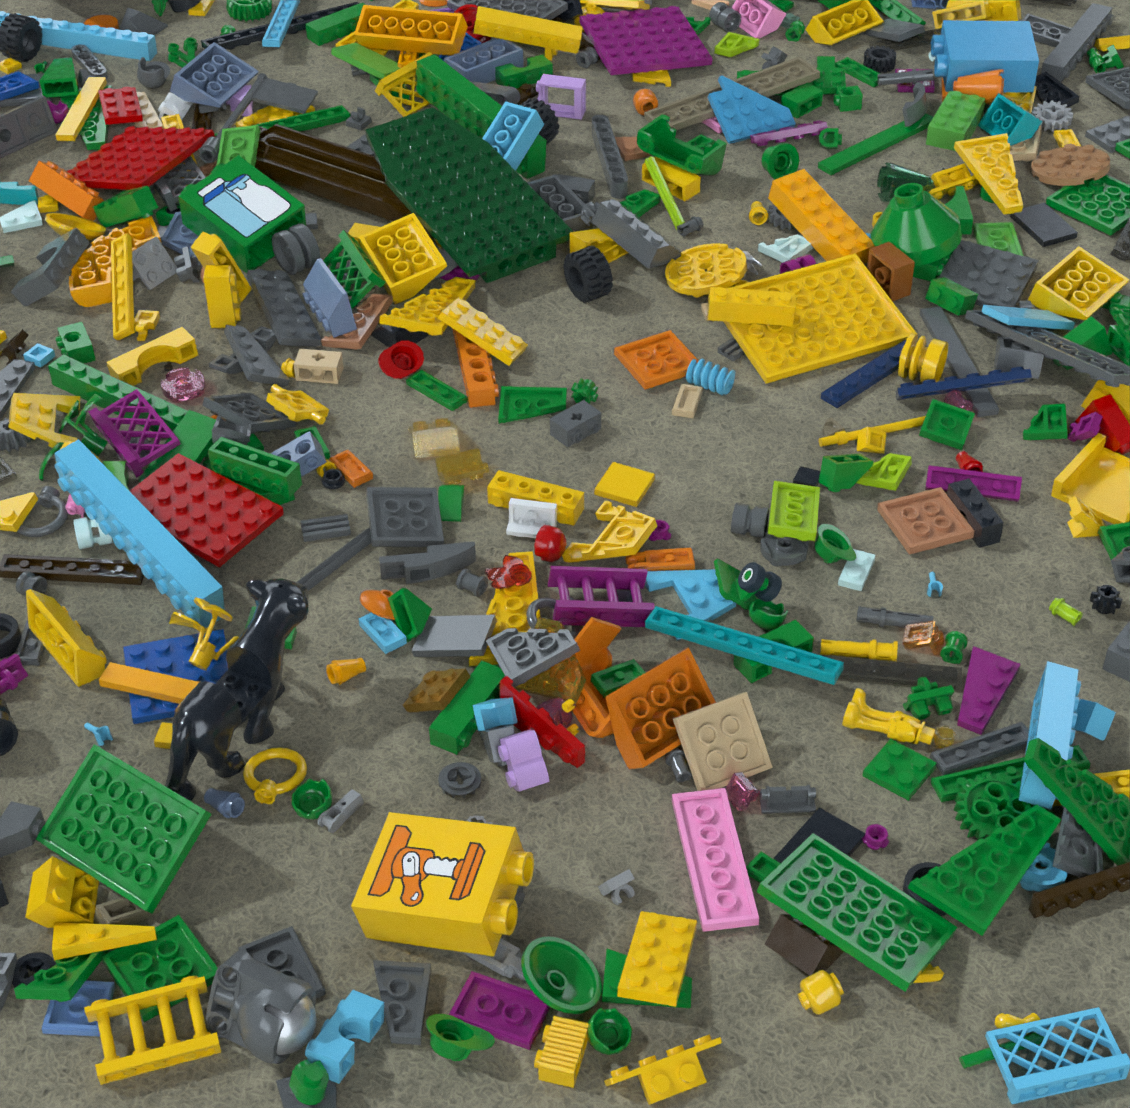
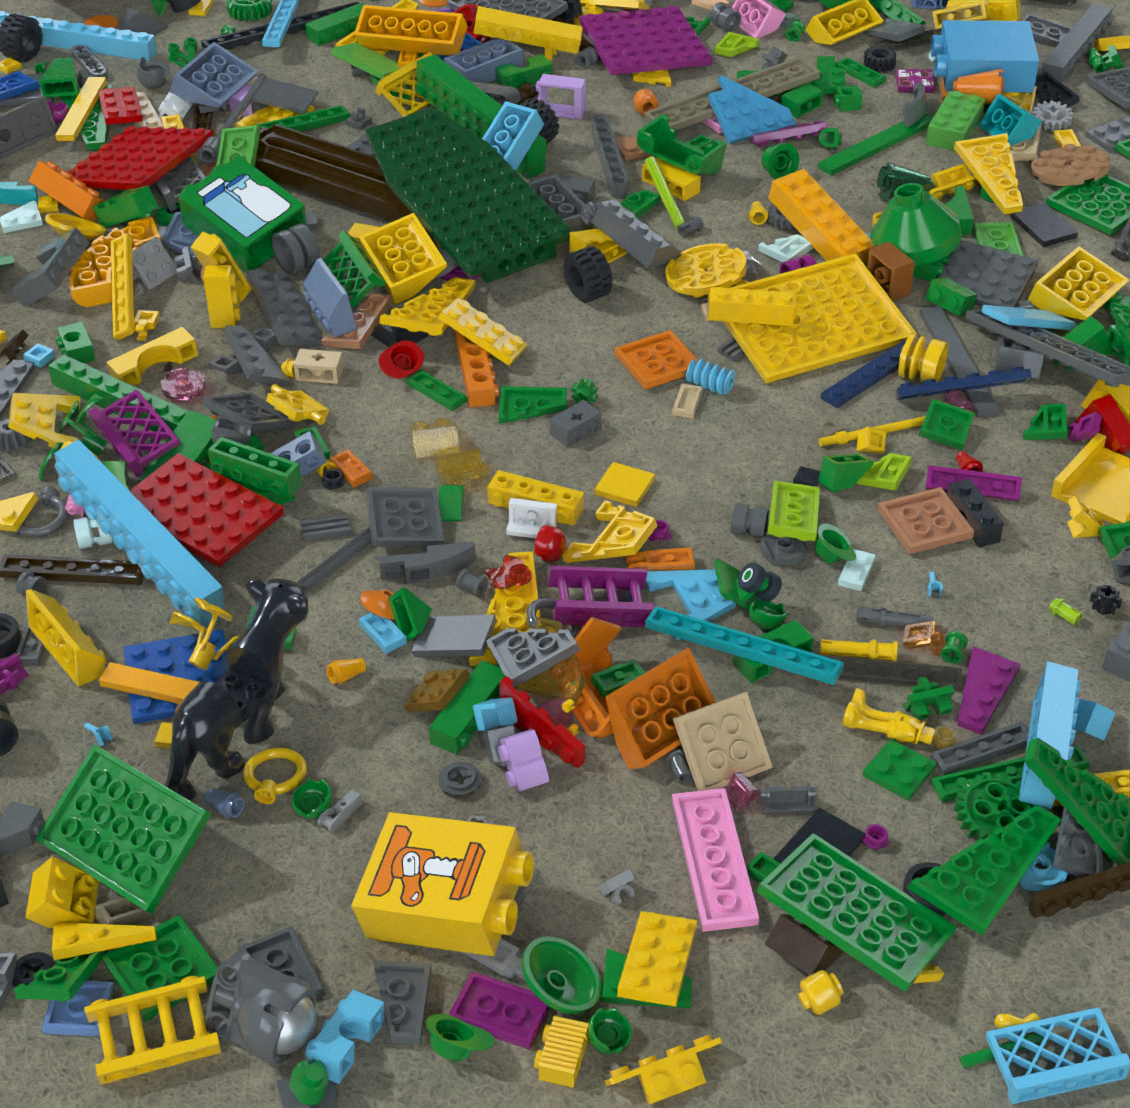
dark grey pin [877,69,933,86] -> none

